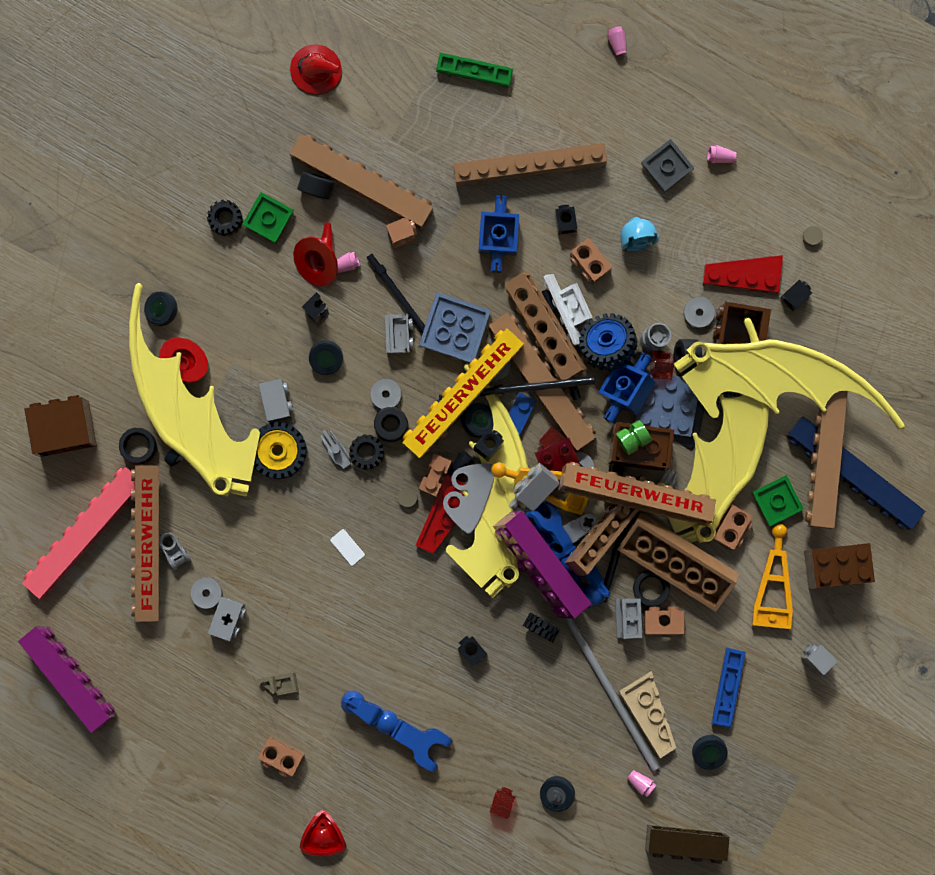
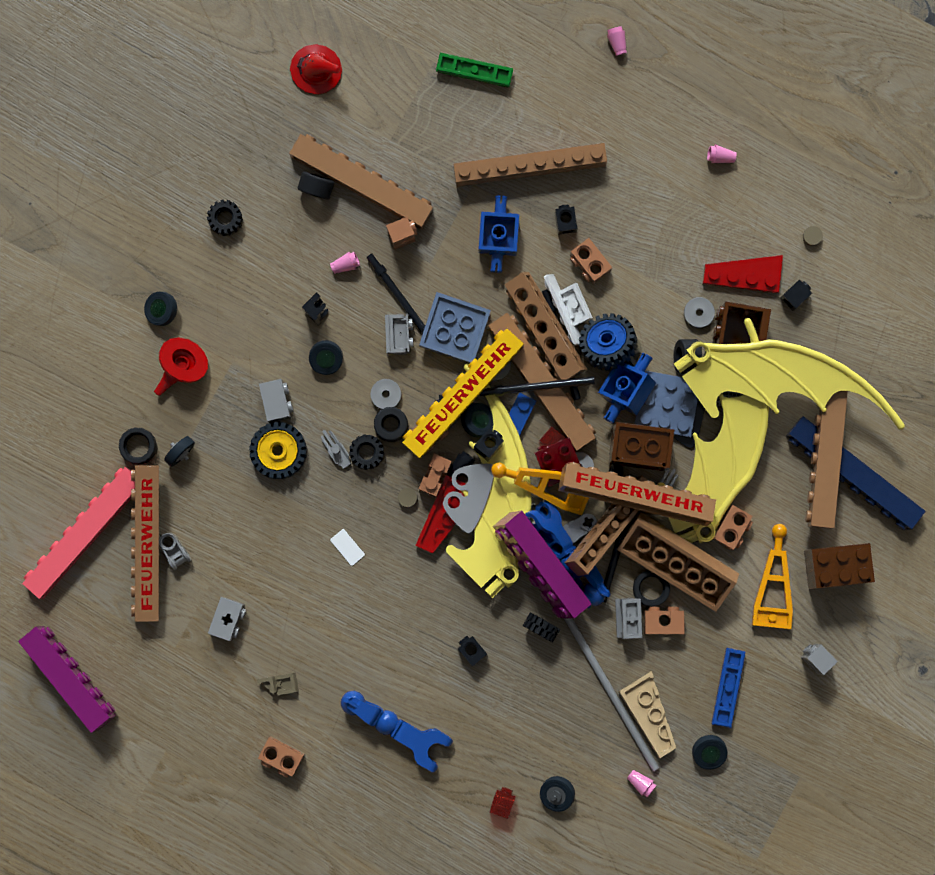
reddish brown container [24,395,97,457] -> none
light yellow animal [129,283,260,497] -> none
light grey piece [191,578,222,609] -> none
green plate [242,192,294,244] -> none
red piece [293,222,338,286] -> none
red hat [300,810,346,856] -> none
light grey brick [509,463,559,512] -> none
bright green wheel [615,420,652,456] -> none
medium azure cylinder [620,217,659,252] -> none
light grey wheel [640,323,671,353] -> none
dark grey plate [641,139,694,193] -> none
dark brown brick [645,825,730,864] -> none
clear red brick [650,351,674,380] -> none
green plate [751,475,804,527] -> none

